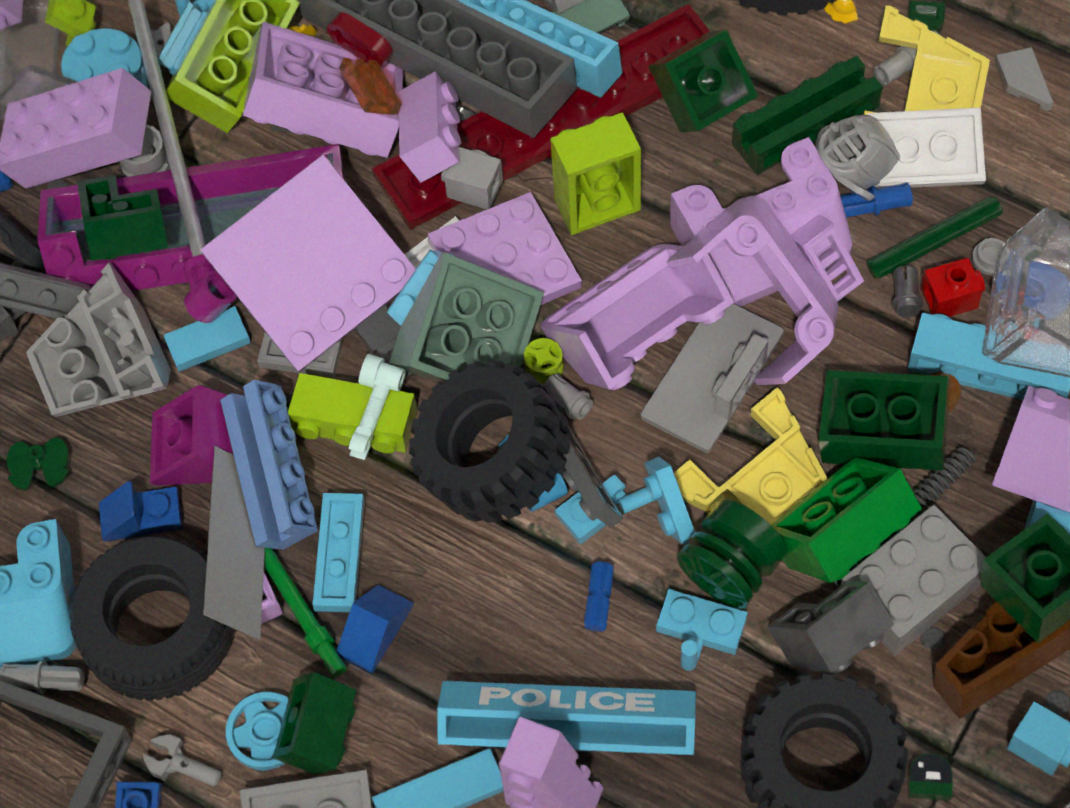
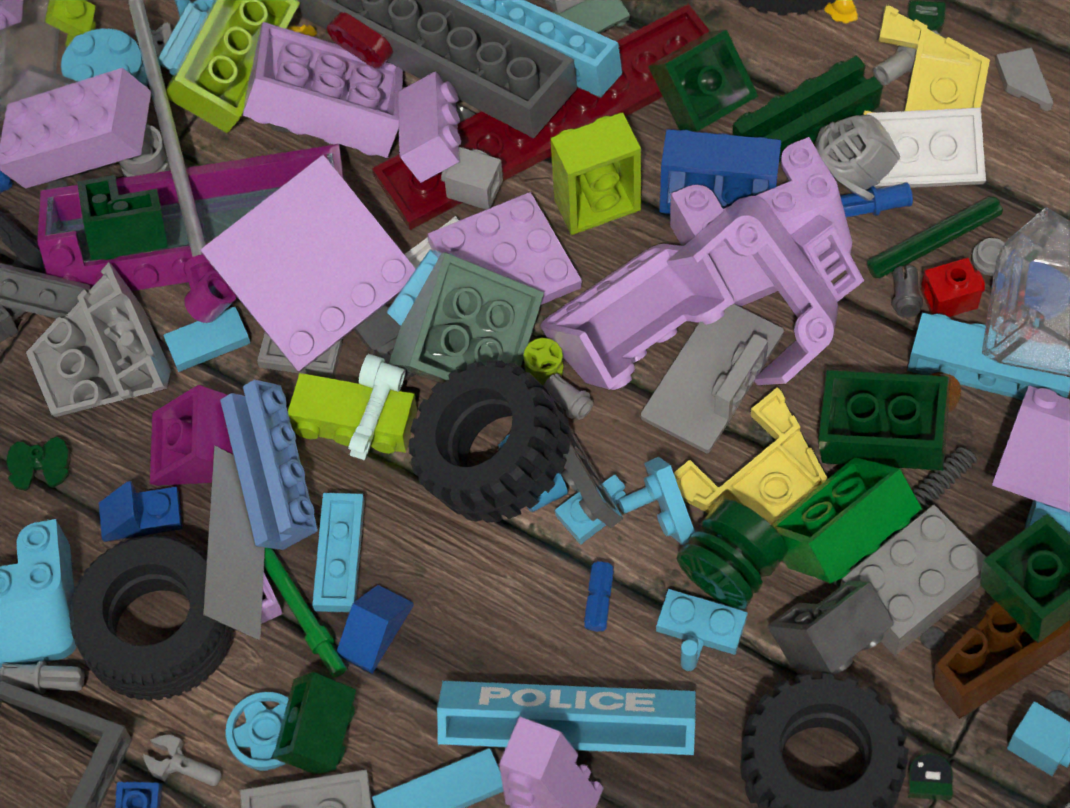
clear orange tile [339,58,402,115] -> none
none -> blue slope [660,129,781,213]

